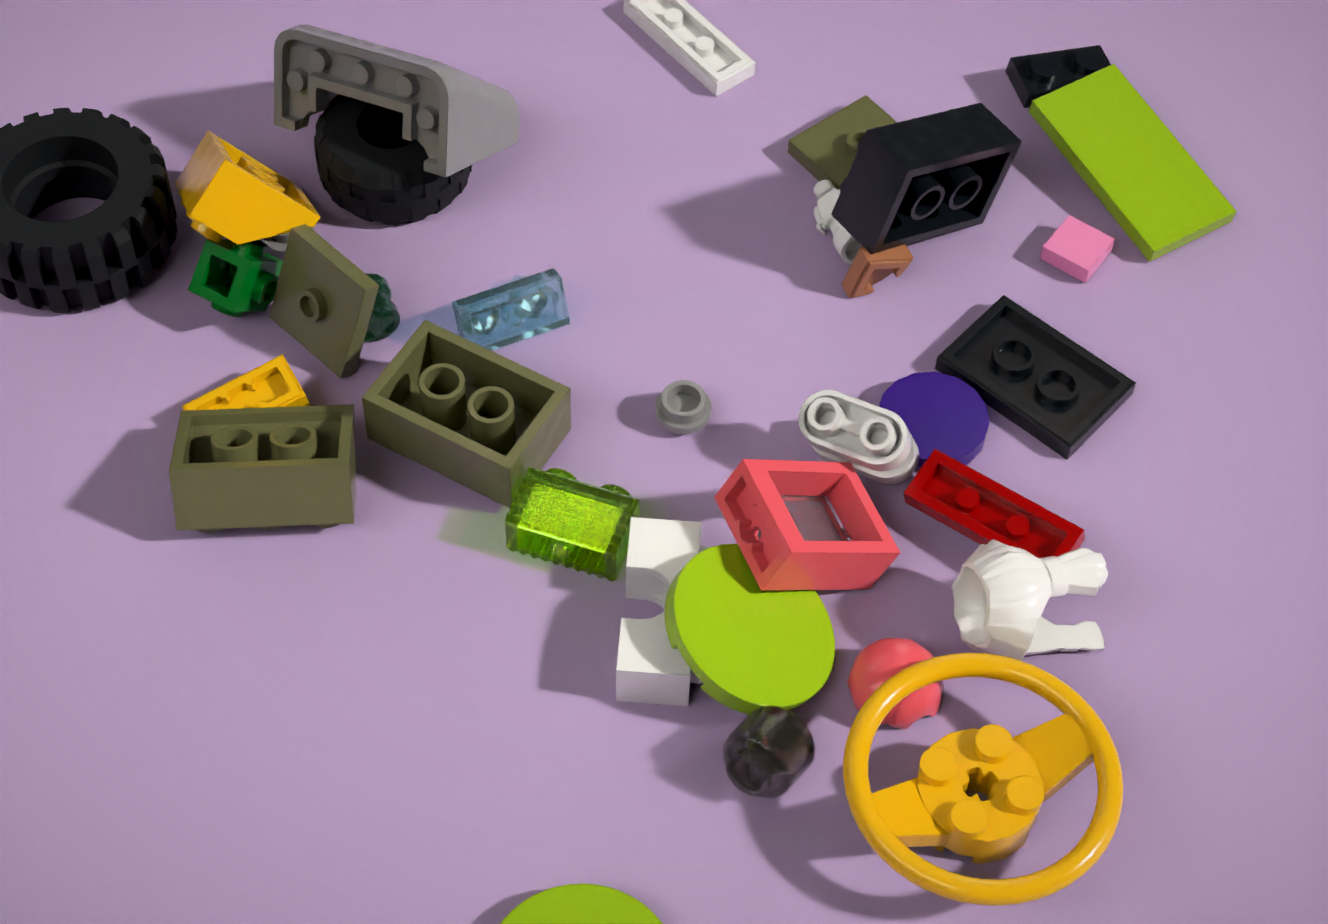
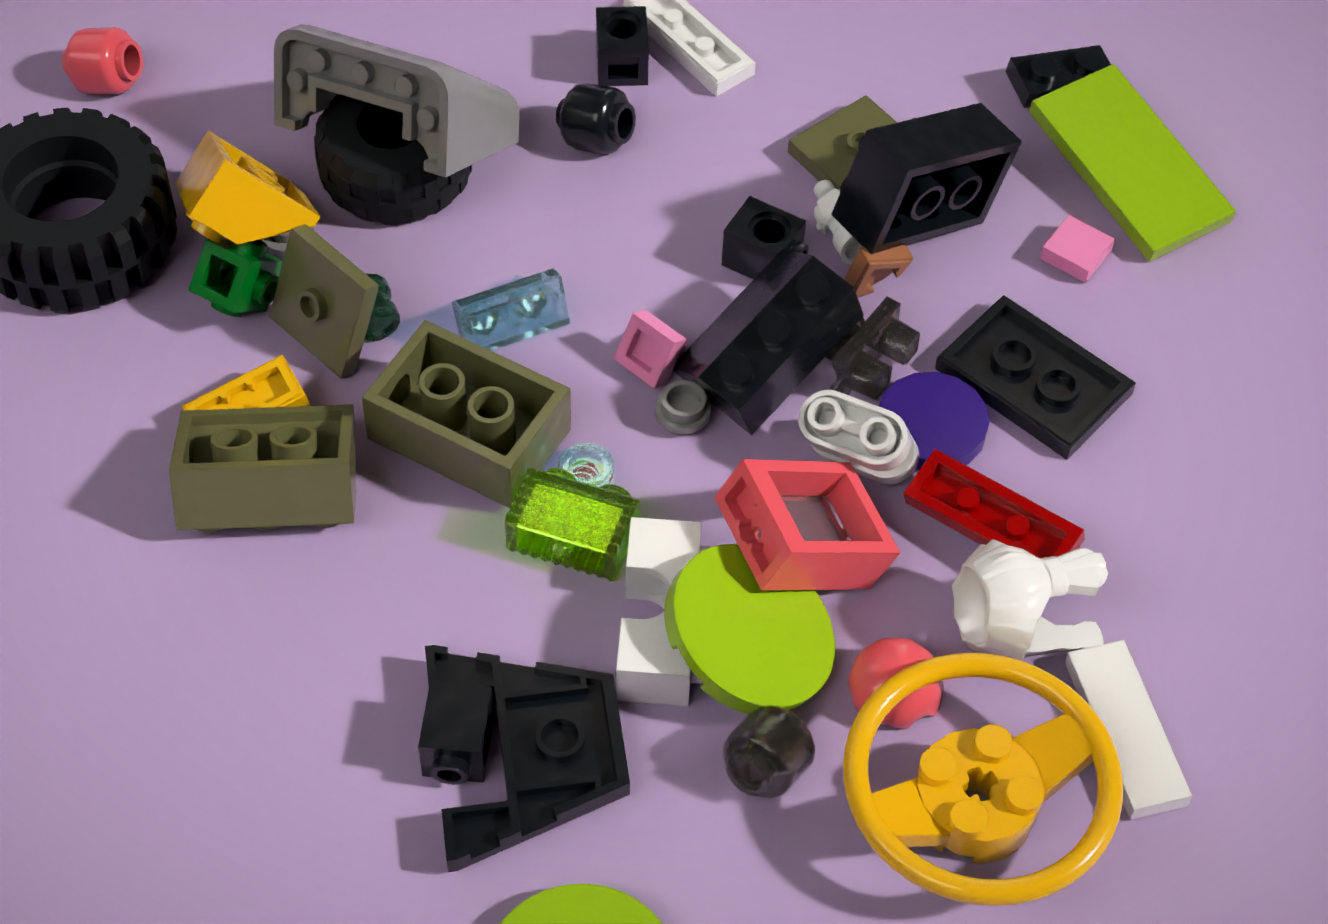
none -> coral head [62,27,143,95]
none -> black brick [418,681,494,785]
none -> black wing [425,645,630,872]
none -> black head [556,83,636,154]
none -> clear light blue tile [557,443,614,501]
none -> black brick [596,6,649,86]
none -> bright pink tile [613,309,688,389]
none -> black slope [673,249,864,436]
none -> black brick [721,196,809,279]
none -> clear smoke hips [826,296,920,400]
none -> white tile [1065,640,1192,820]

